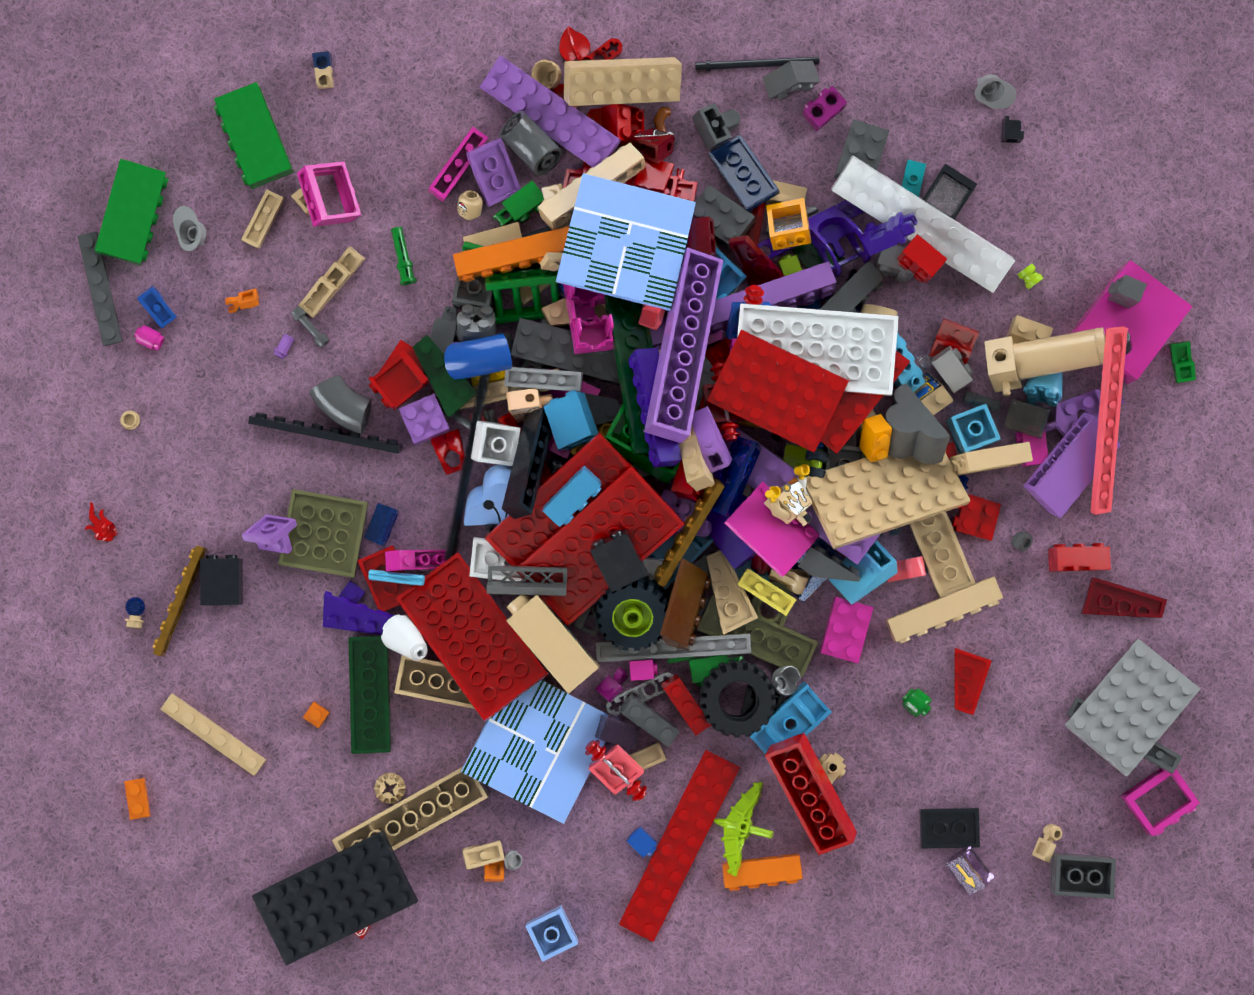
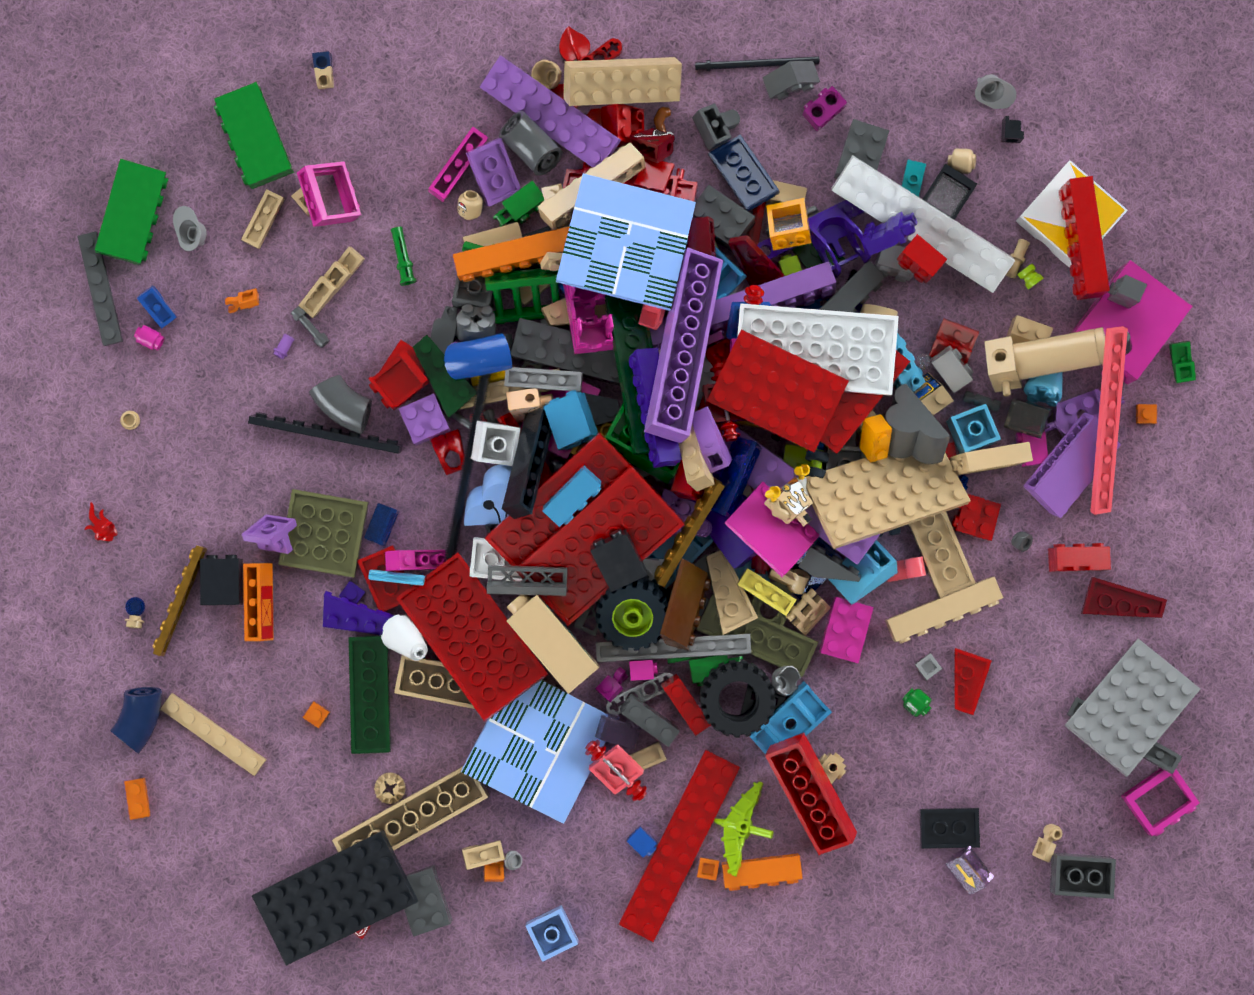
none -> dark blue brick [110,687,162,754]
none -> orange brick [243,563,274,641]
none -> dark grey brick [404,865,453,937]
none -> orange plate [697,857,719,881]
none -> tan plate [786,588,831,636]
none -> light grey plate [914,653,942,680]
none -> tan head [948,148,976,174]
none -> tan pin [1006,239,1030,278]
none -> white tile [1016,160,1128,268]
none -> red brick [1059,176,1110,300]
none -> orange plate [1136,404,1157,424]

